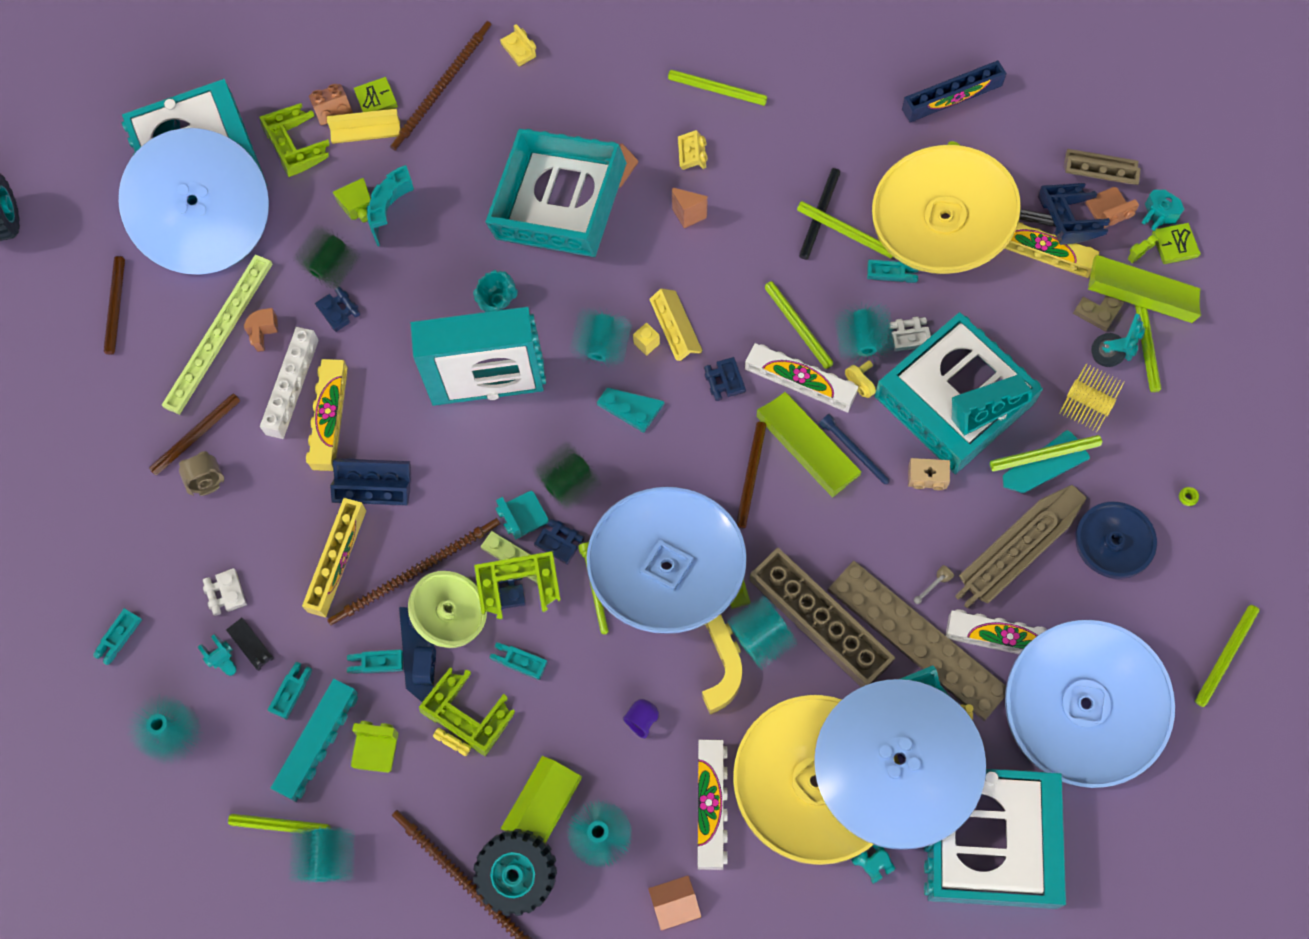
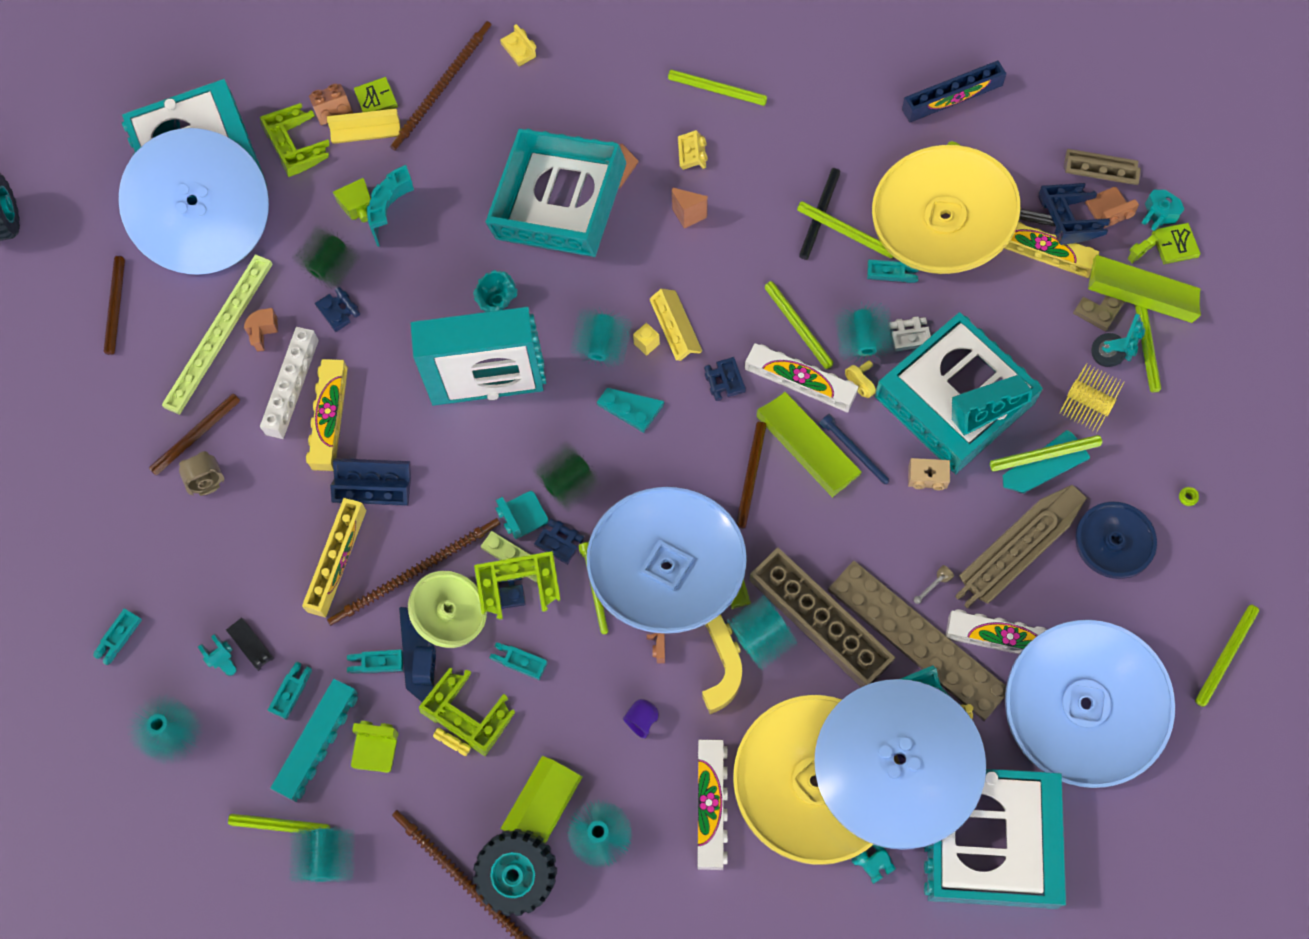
white plate [203,568,247,616] -> none
slope [648,876,701,931] -> none
none -> nougat plate [647,633,665,663]

